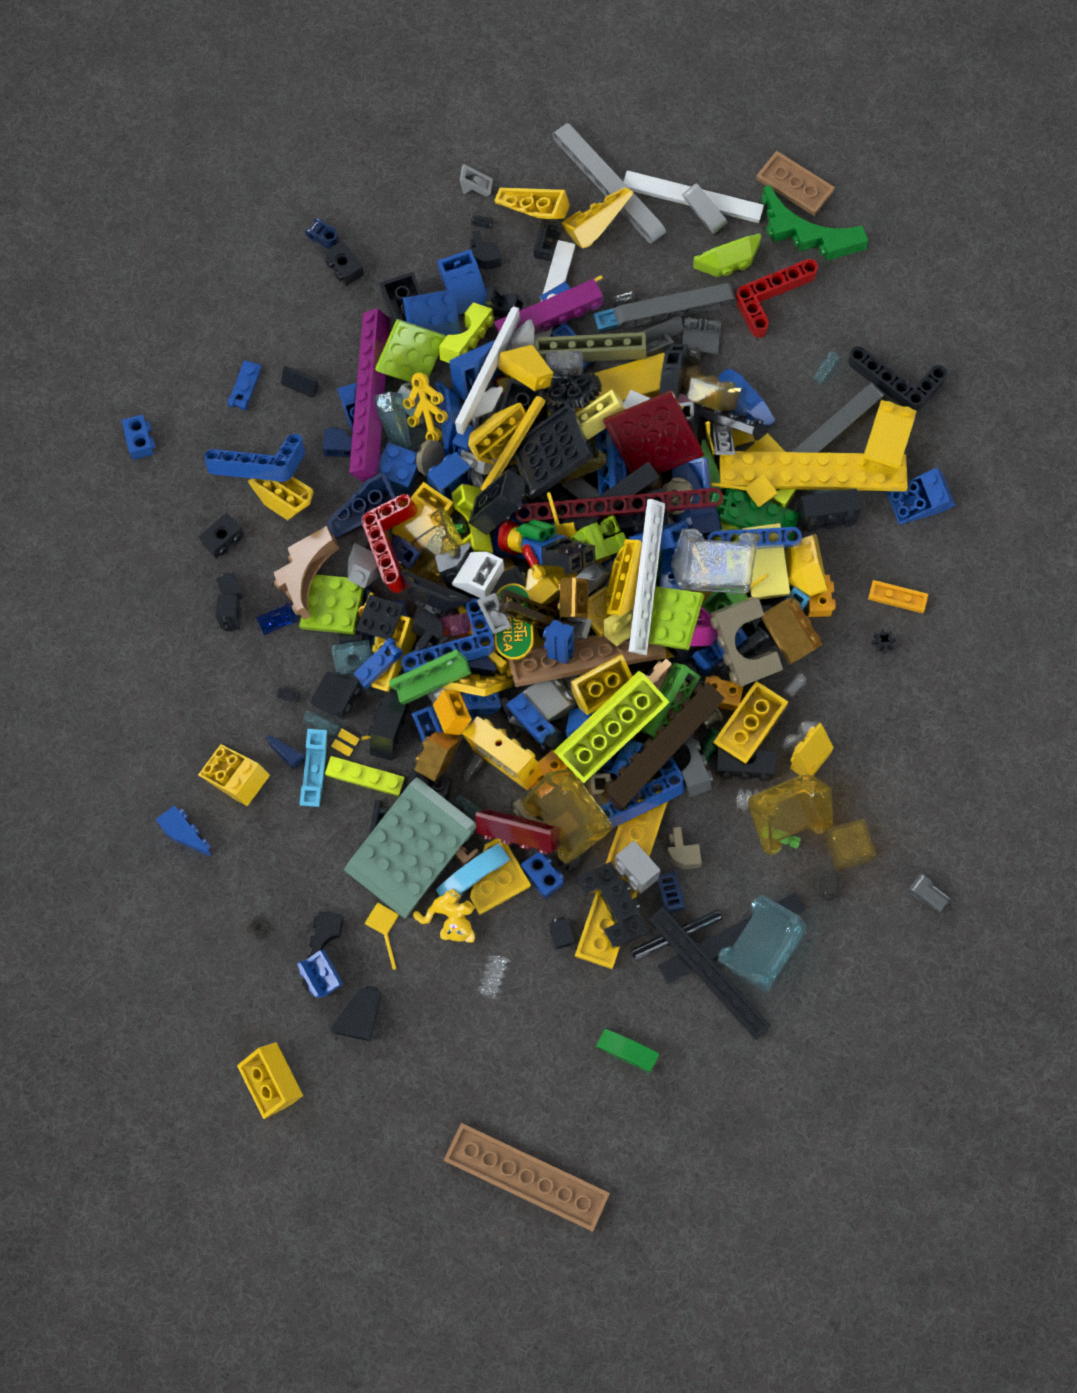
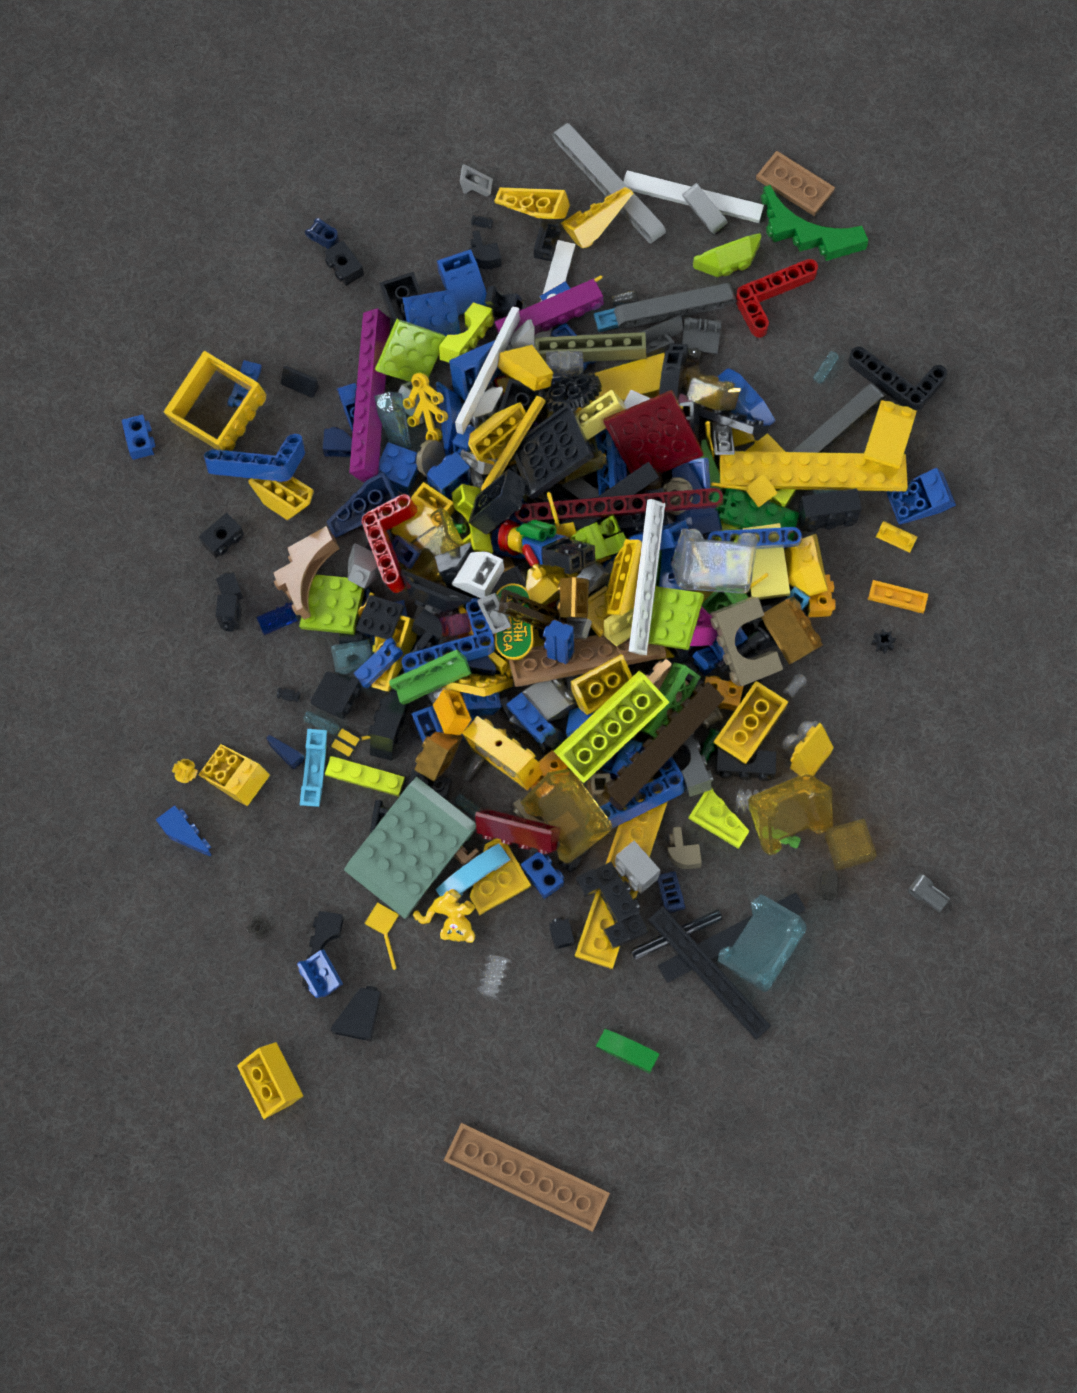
none -> yellow window [163,351,267,451]
none -> yellow gear [172,759,198,783]
none -> neon yellow wing [688,789,749,849]
none -> yellow hinge [876,521,917,553]

